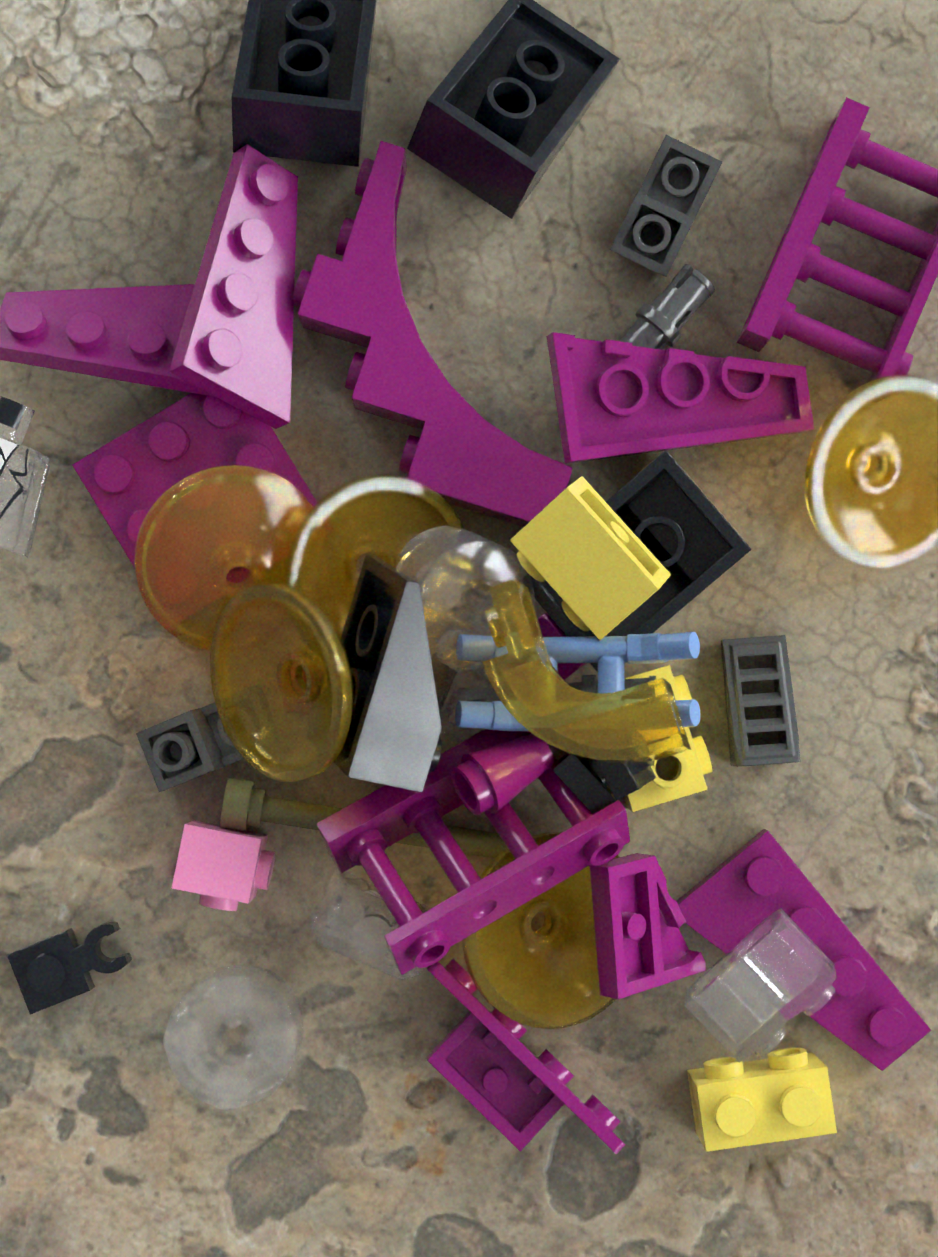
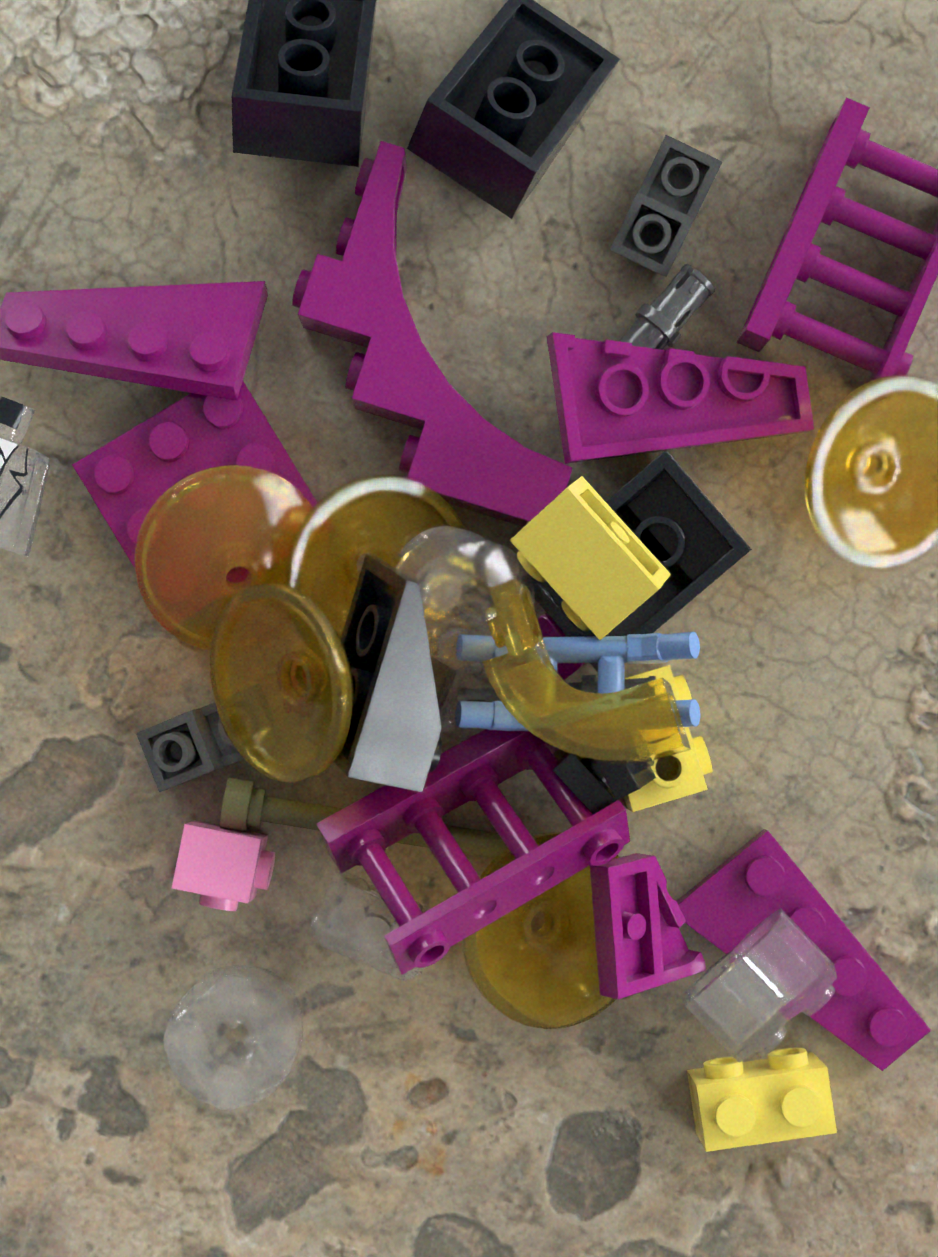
black plate [7,922,132,1015] -> none
wing [169,144,298,429] -> none
magenta bracket [426,958,625,1155] -> none
magenta cone [451,732,554,815] -> none
dark grey slope [721,635,801,767] -> none

